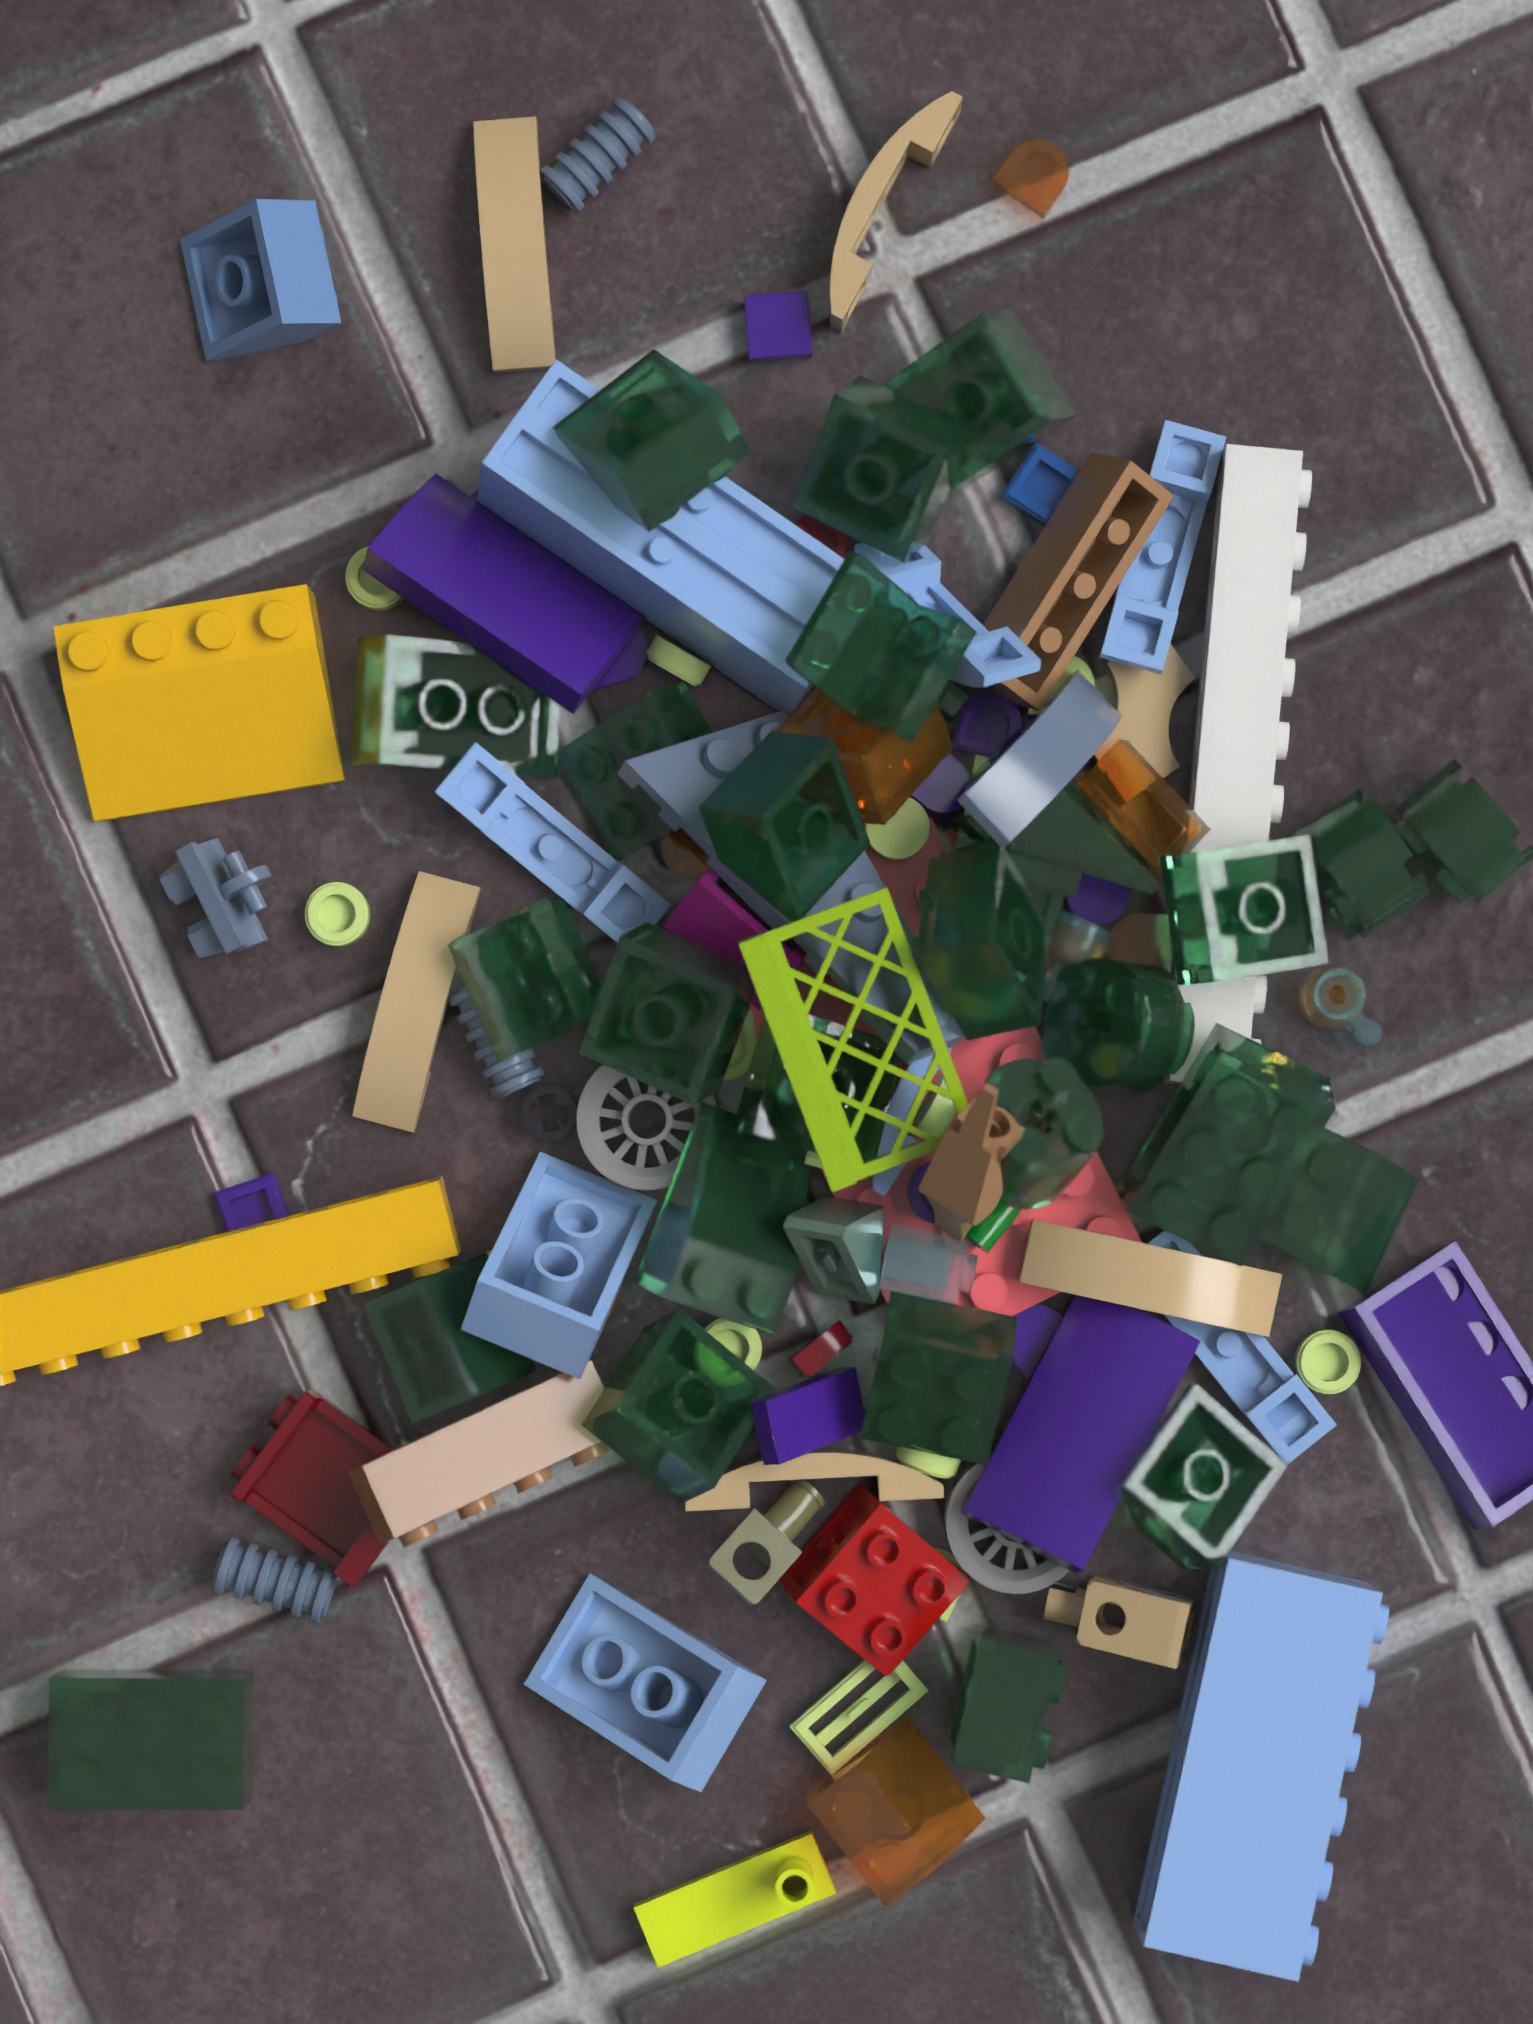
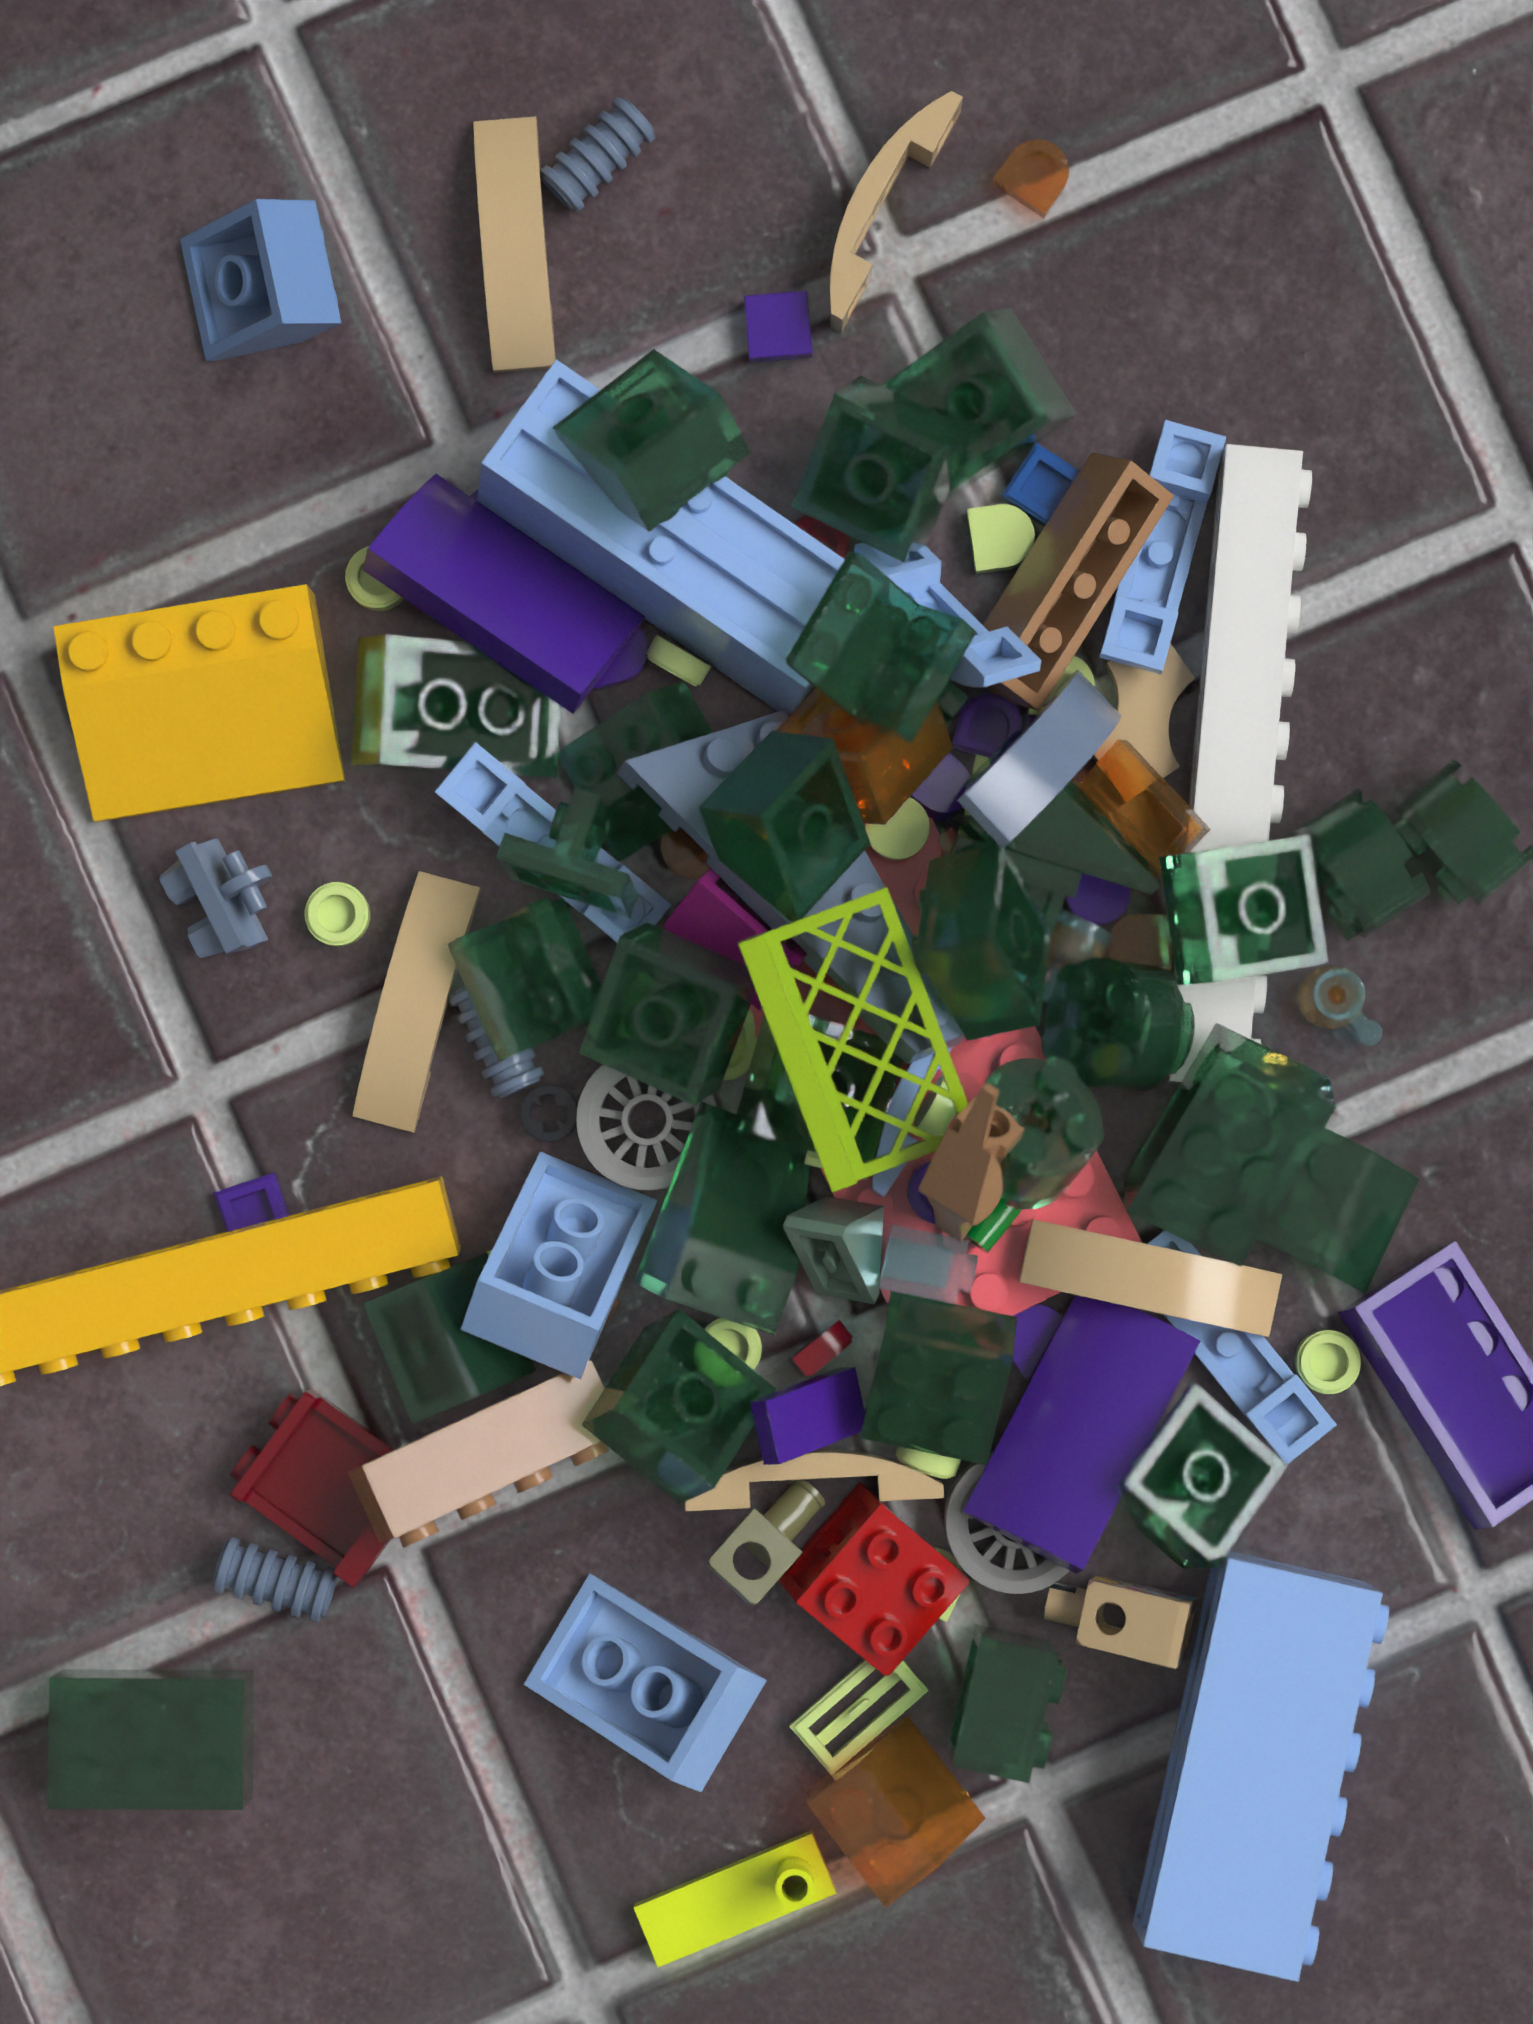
none -> clear green bracket [496,788,639,919]
none -> yellowish green tile [966,504,1035,575]

